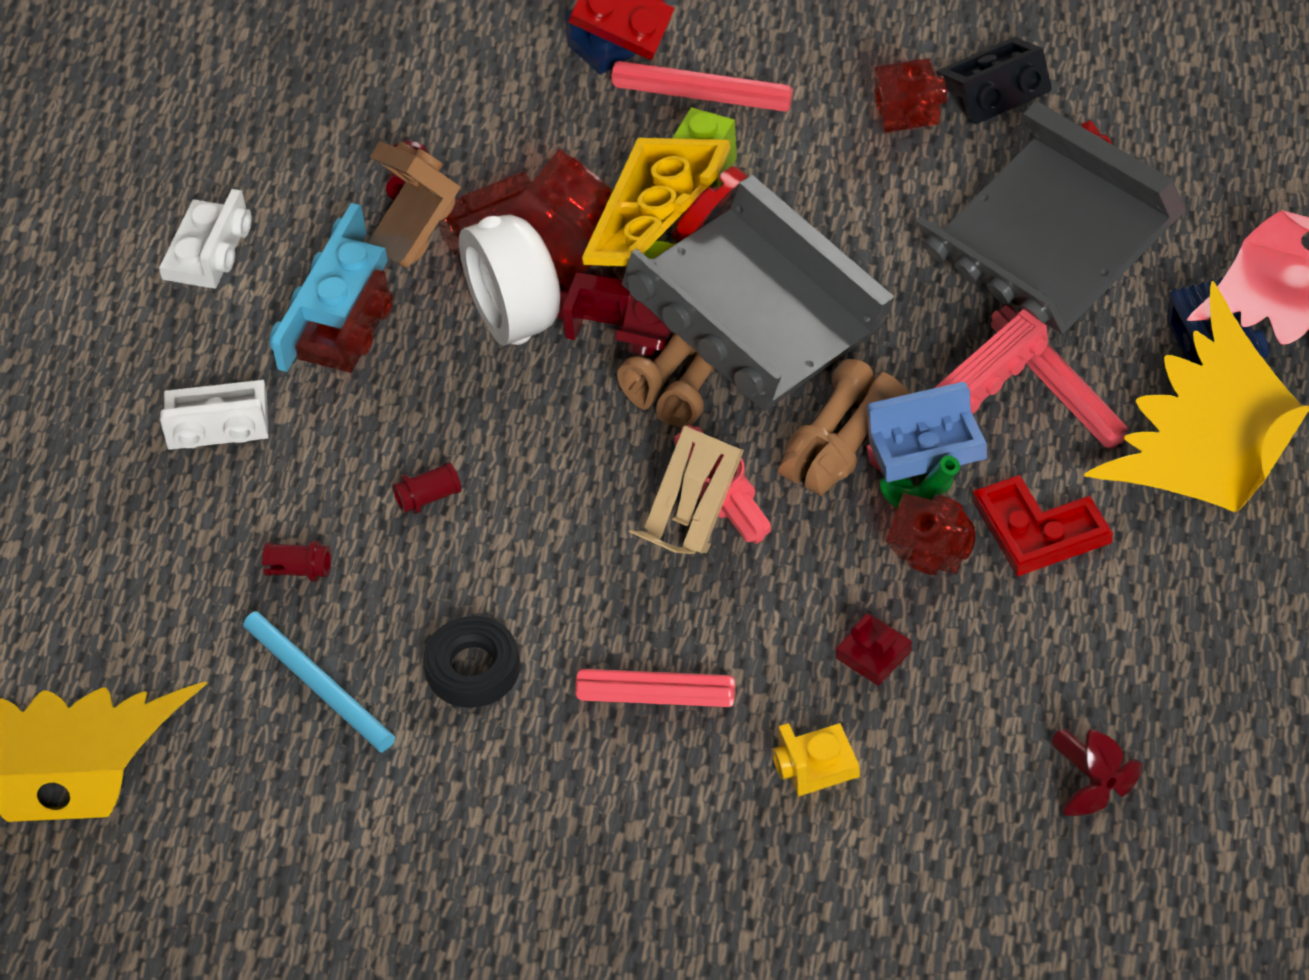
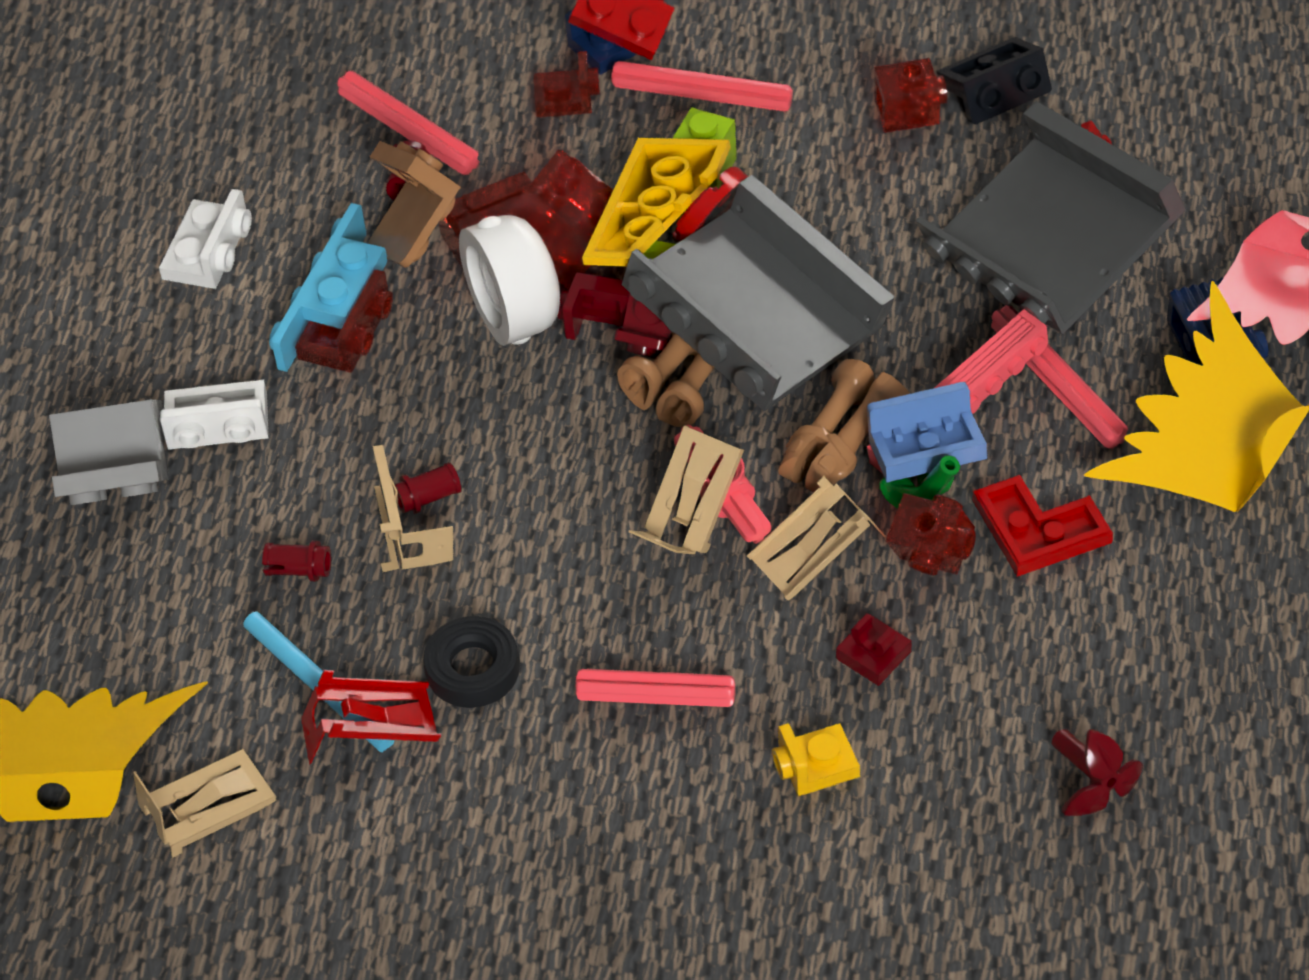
none -> light grey bracket [49,399,169,505]
none -> tan piece [133,749,276,858]
none -> red piece [301,670,441,764]
none -> coral axle [337,71,480,175]
none -> tan piece [373,445,453,572]
none -> clear red bracket [534,51,600,118]
none -> tan piece [747,476,886,600]

